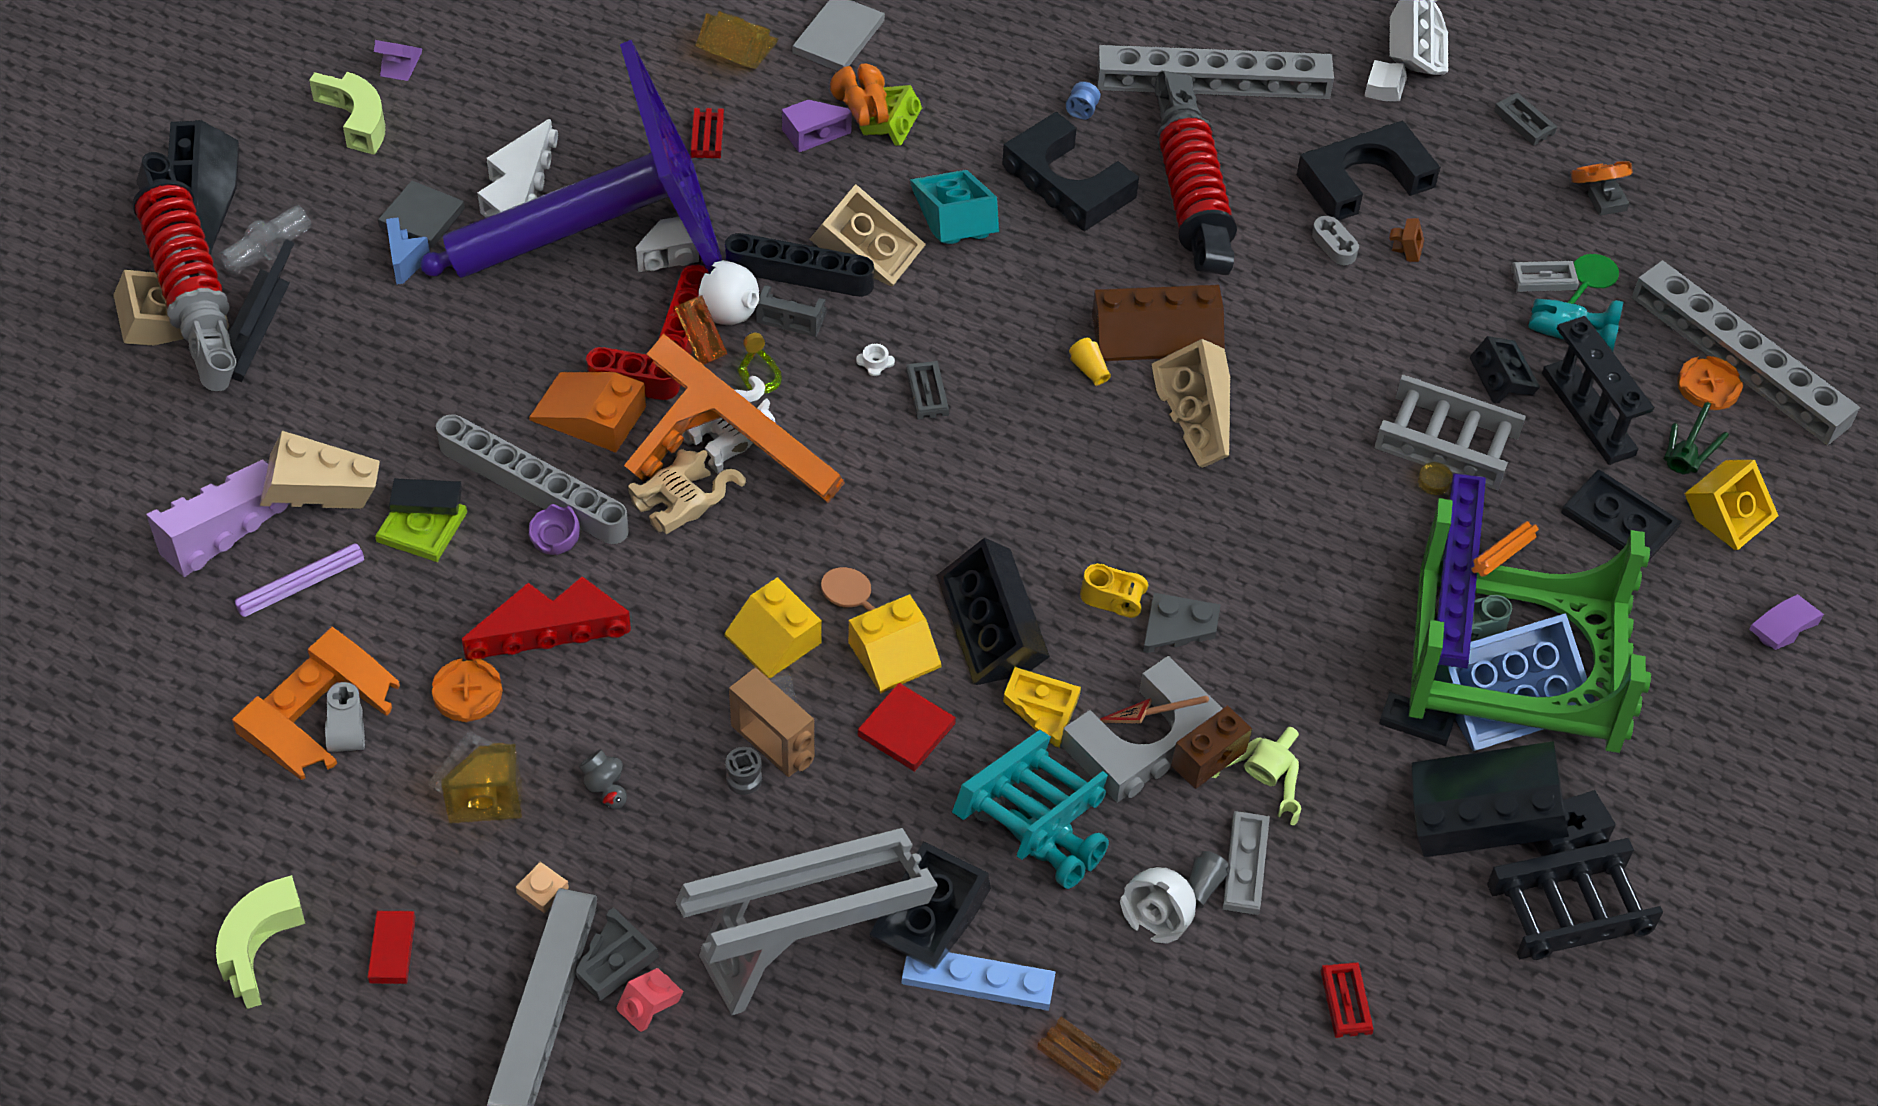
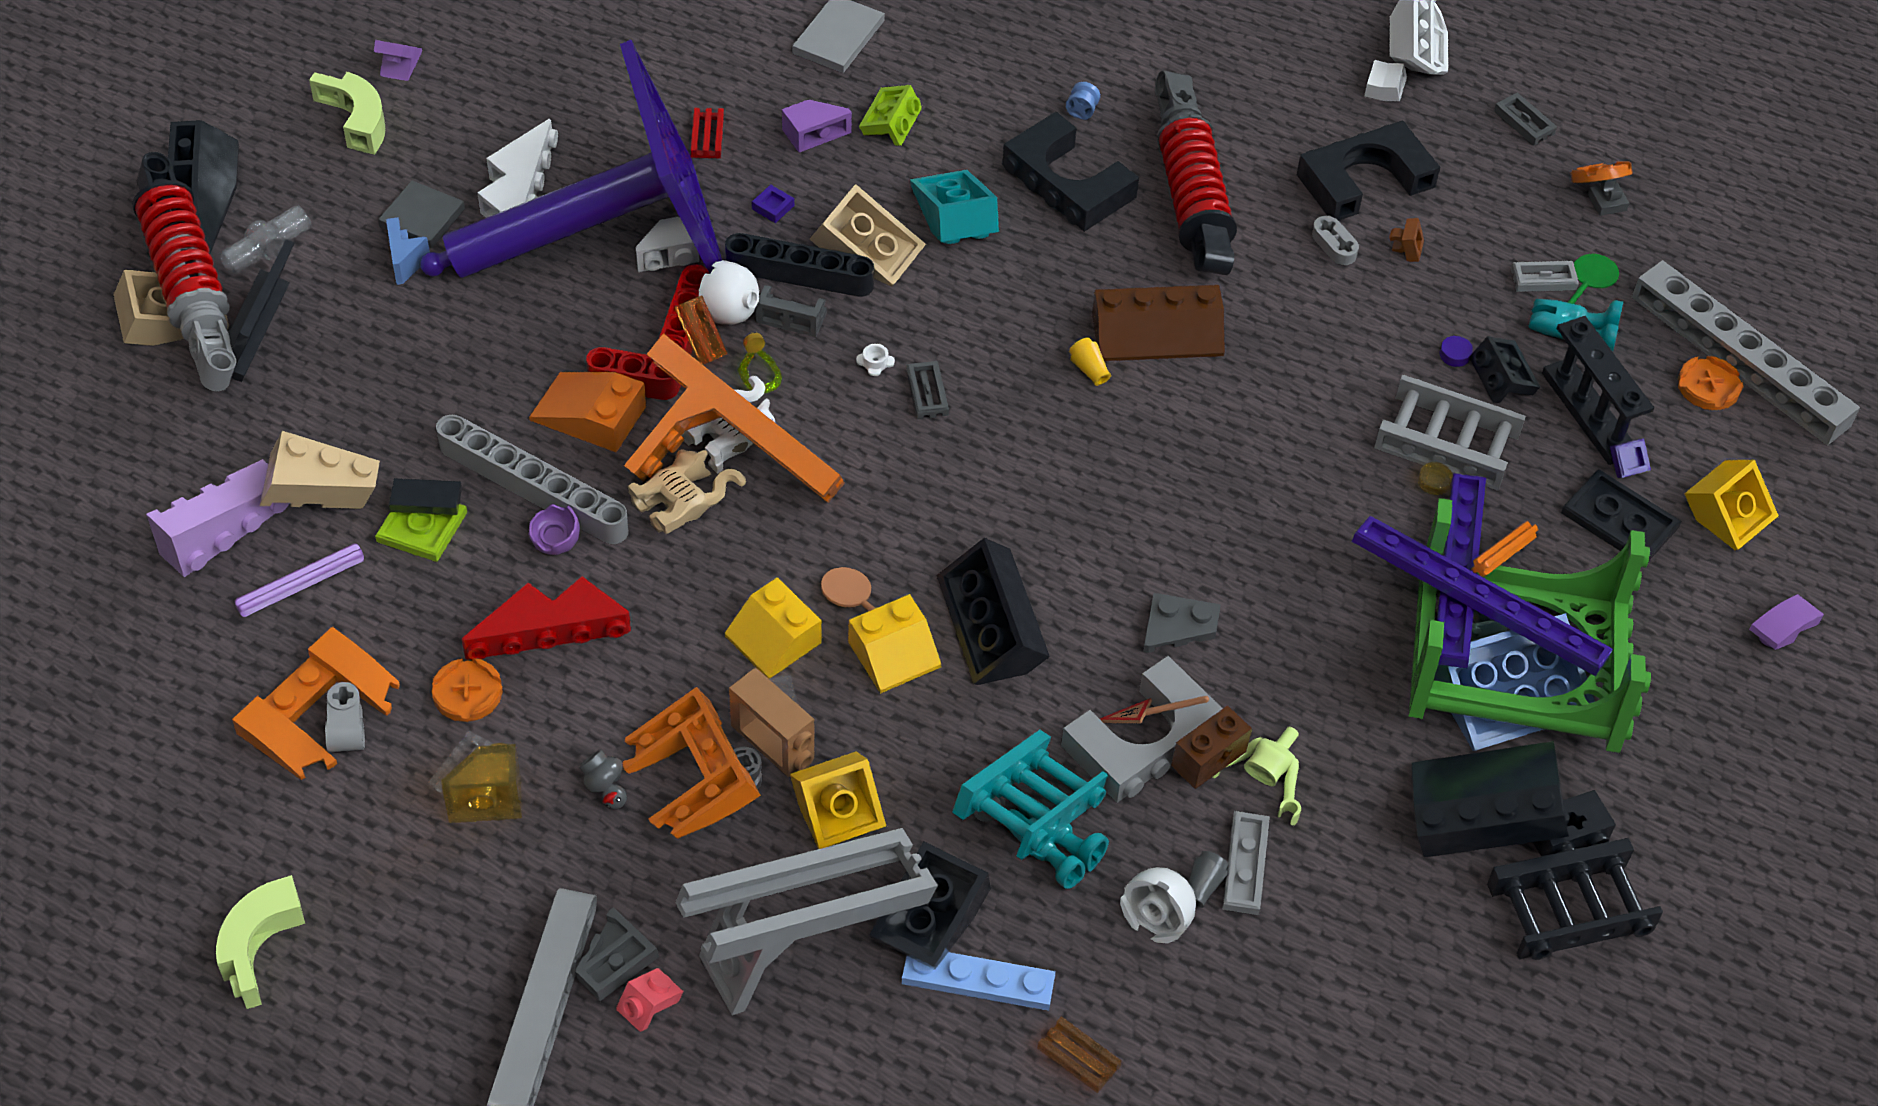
red tile [368,911,416,984] -> none
light nougat plate [516,862,569,913] -> none
clear yellow slope [695,11,778,69] -> none
orange piece [830,63,889,126] -> none
red tile [858,683,956,772] -> none
yellow wing [1003,667,1081,748] -> none
yellow piece [1080,563,1148,618] -> none
light grey brick [1097,45,1334,99] -> none
tan wedge [1152,339,1230,468] -> none
red tile [1321,962,1374,1038] -> none
black tile [1379,692,1456,746] -> none
dark green plant [1663,402,1729,475] -> none
none -> orange wedge [623,687,761,839]
none -> dark purple tile [752,185,795,223]
none -> yellow slope [790,751,886,849]
none -> dark purple tile [1352,516,1613,677]
none -> dark purple tile [1439,336,1473,367]
none -> tile [1610,438,1651,478]

